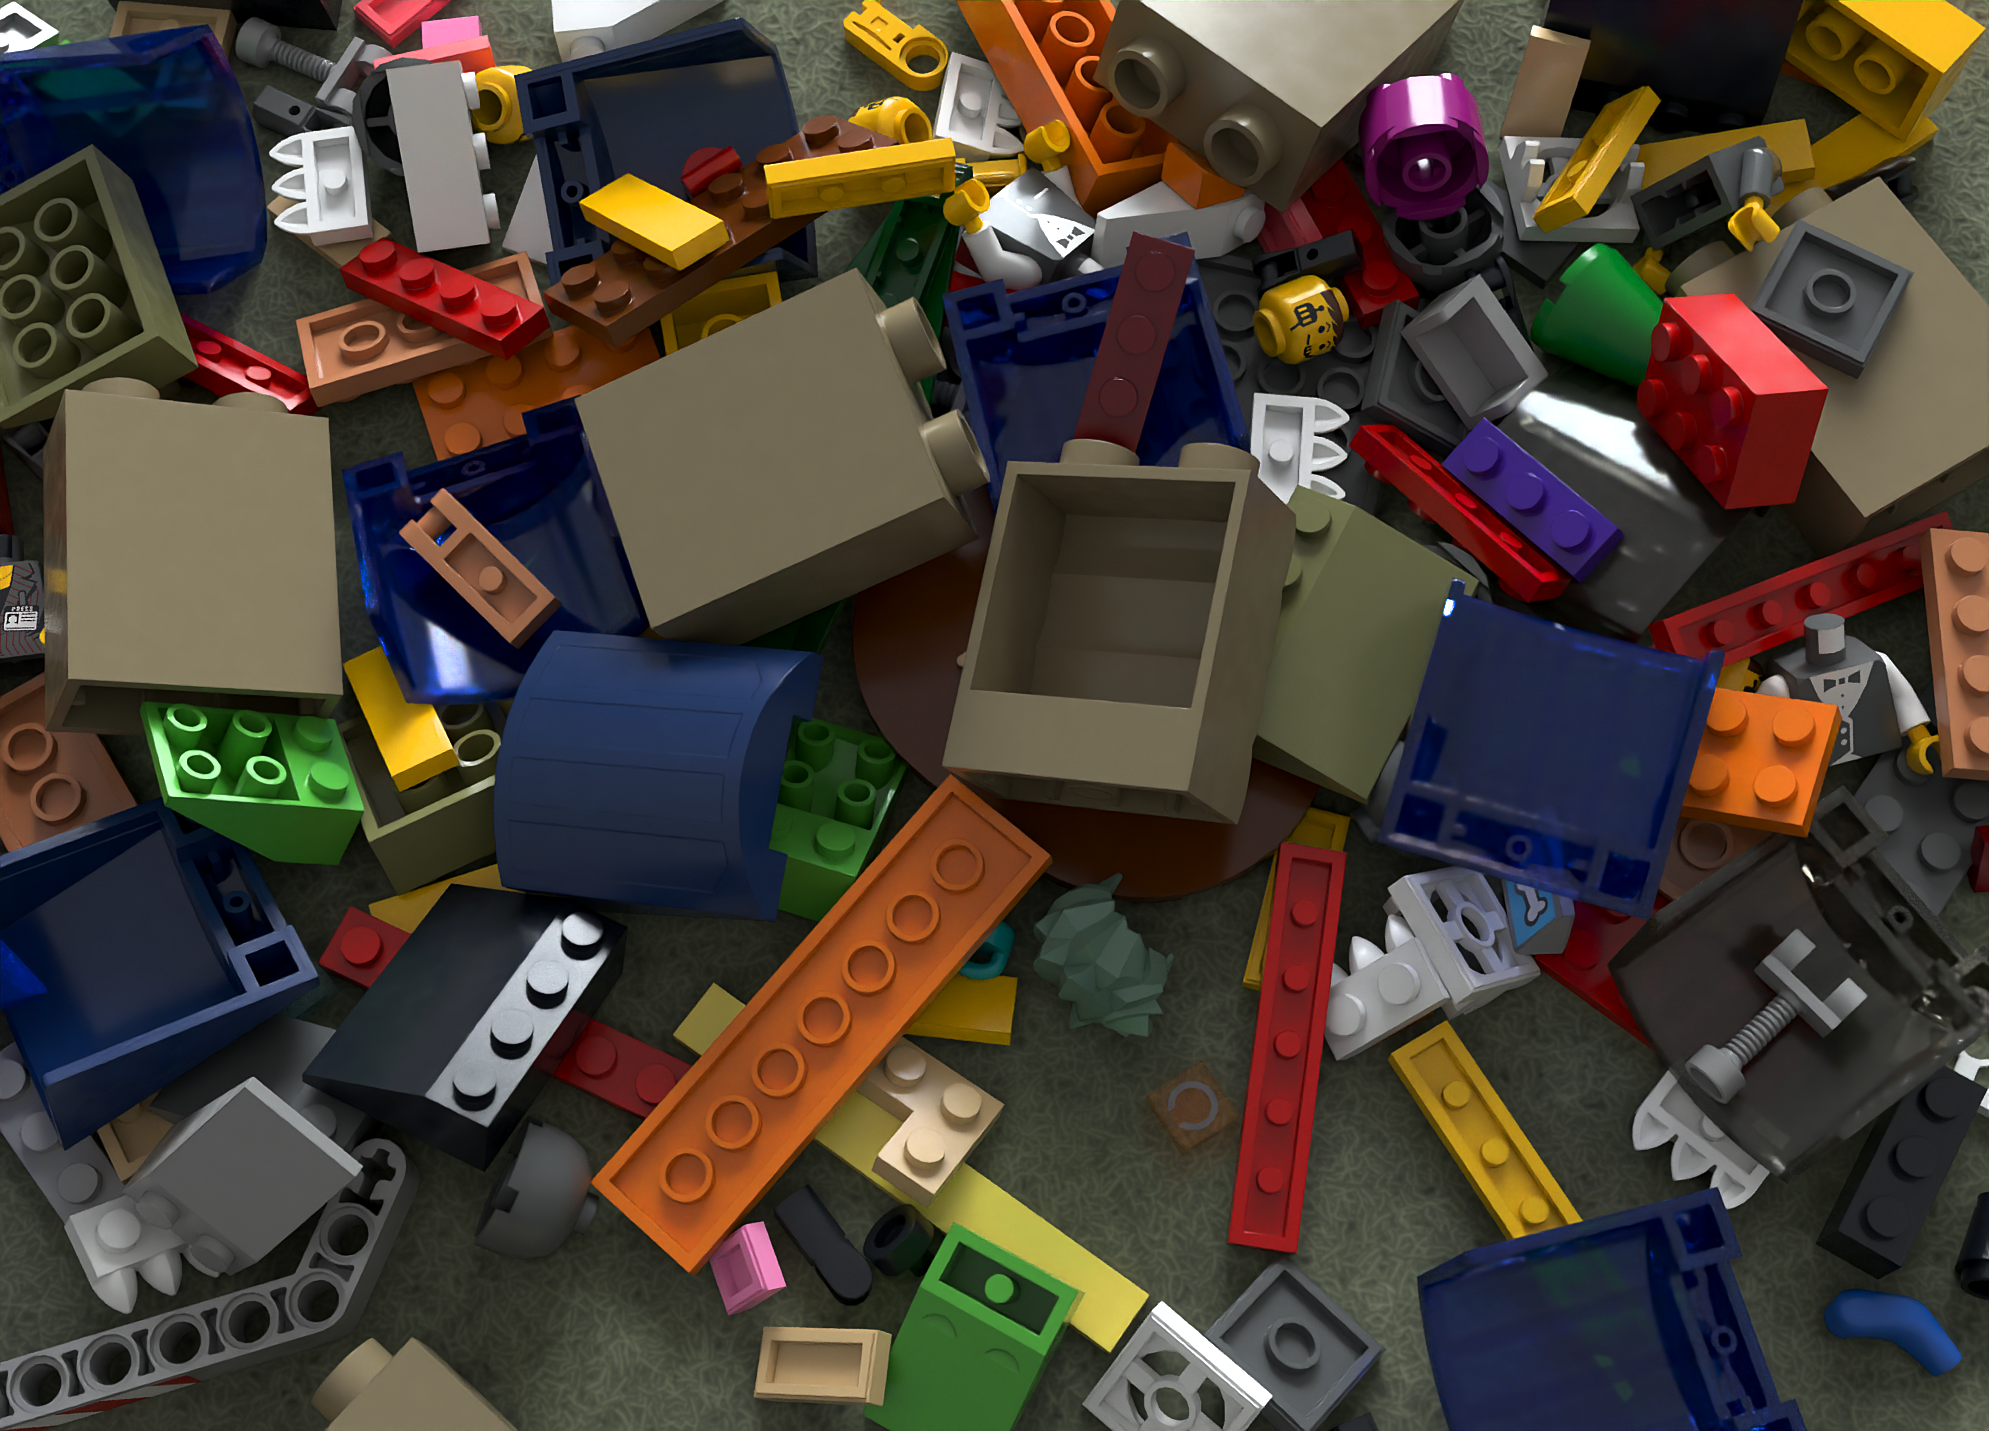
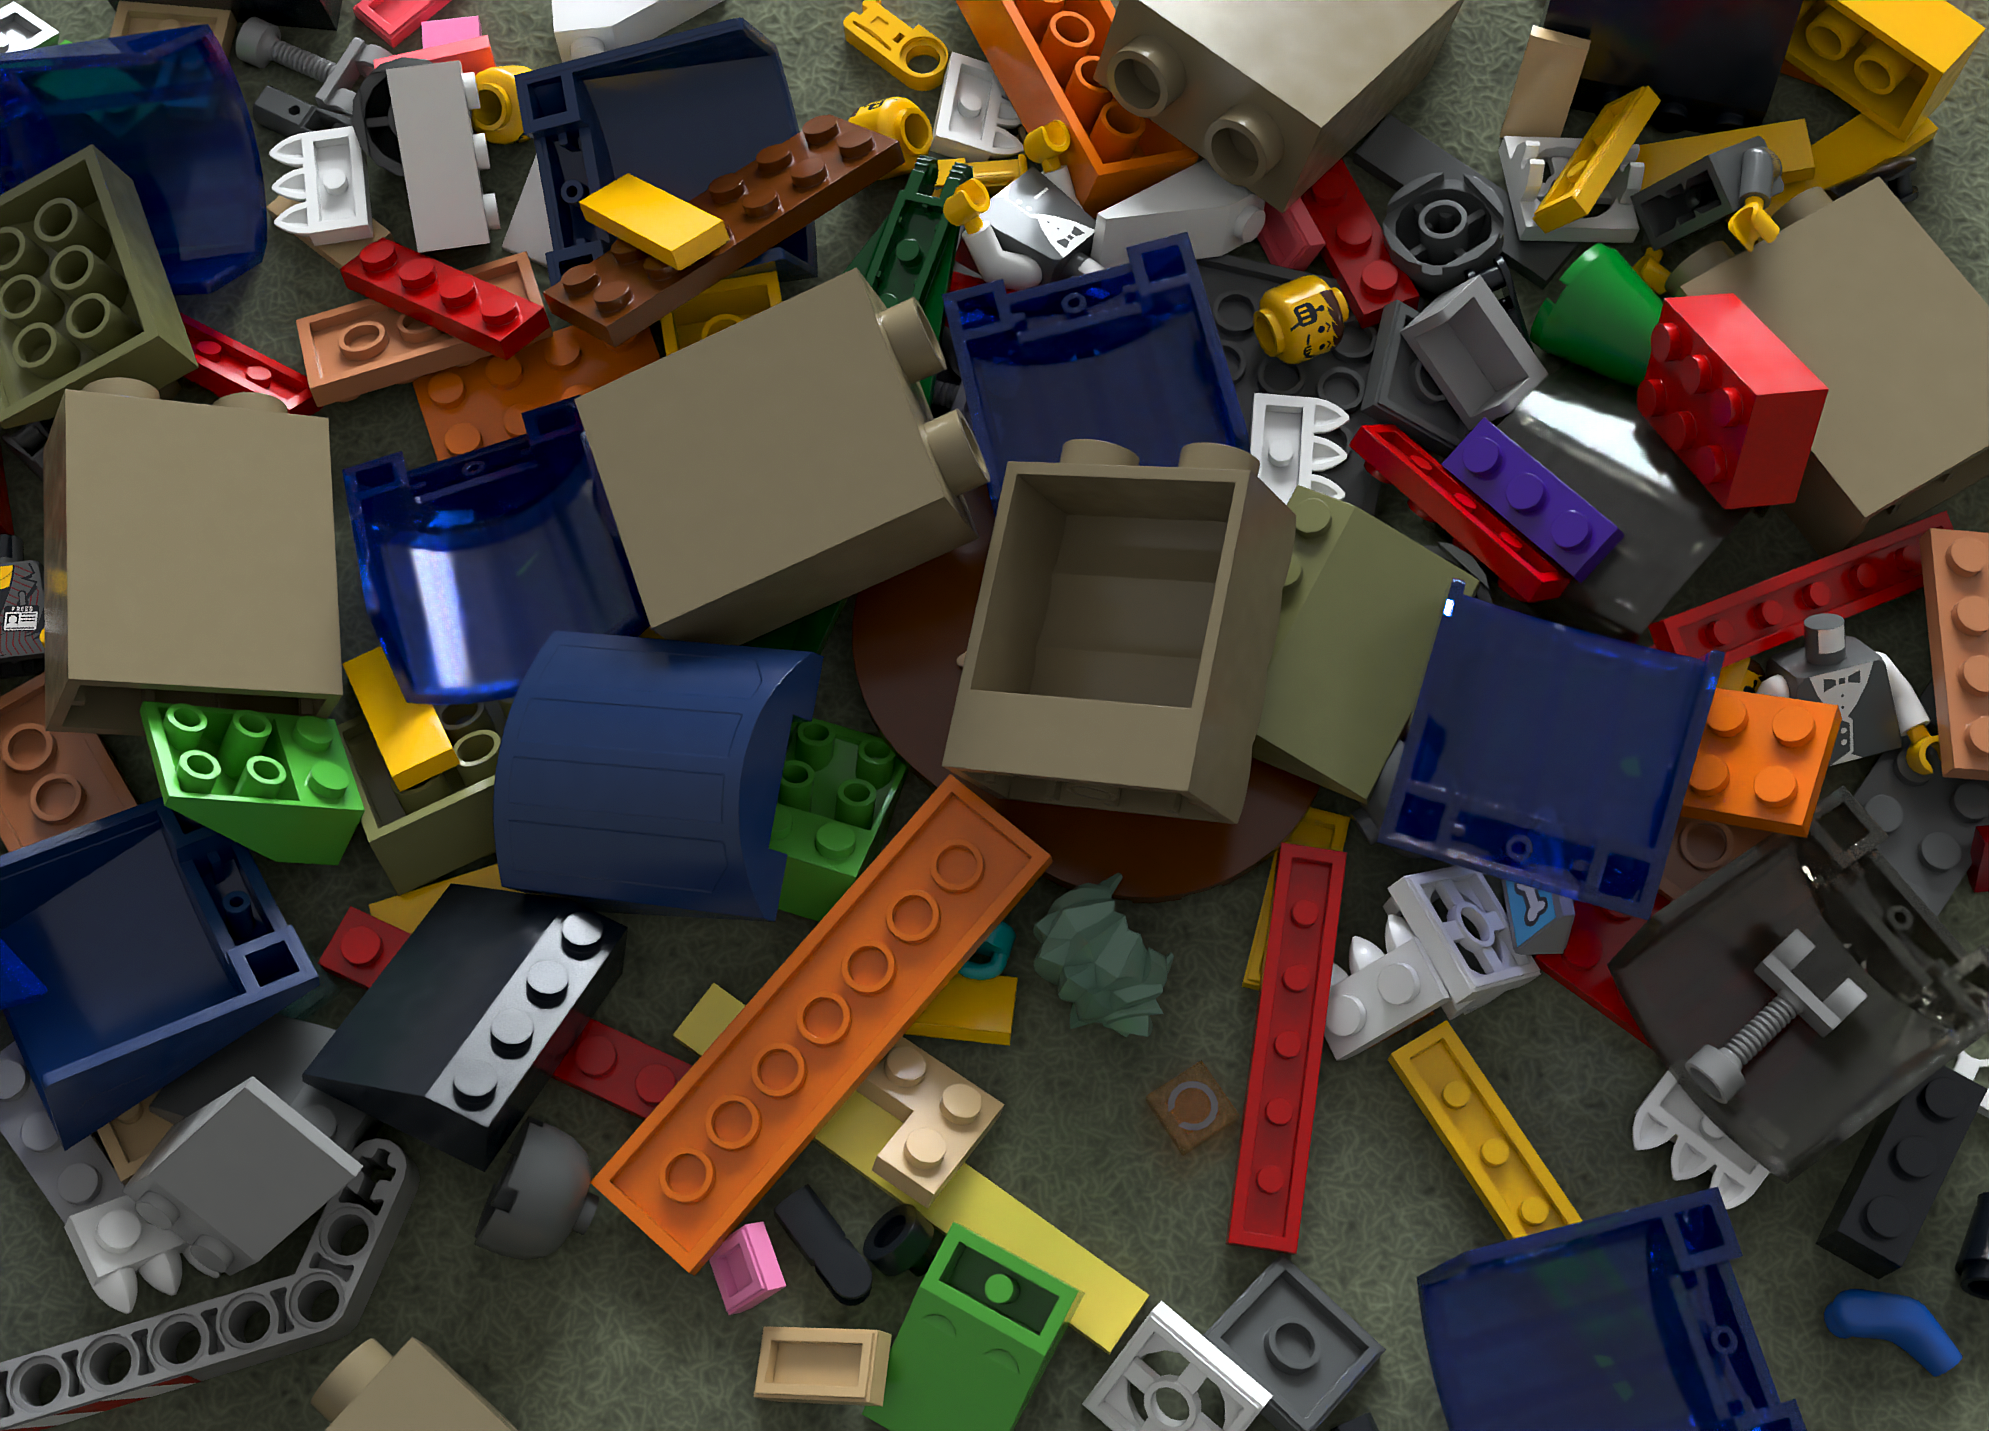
nougat plate [399,488,563,649] -> none
red plate [679,145,743,199] -> none
yellow tile [764,137,956,219] -> none
dark red plate [1073,231,1196,453] -> none
orange slope [1161,142,1245,210] -> none
black bar [1252,229,1366,301] -> none
magenta brick [1358,73,1489,220] -> none
dark grey tile [1749,219,1914,379] -> none

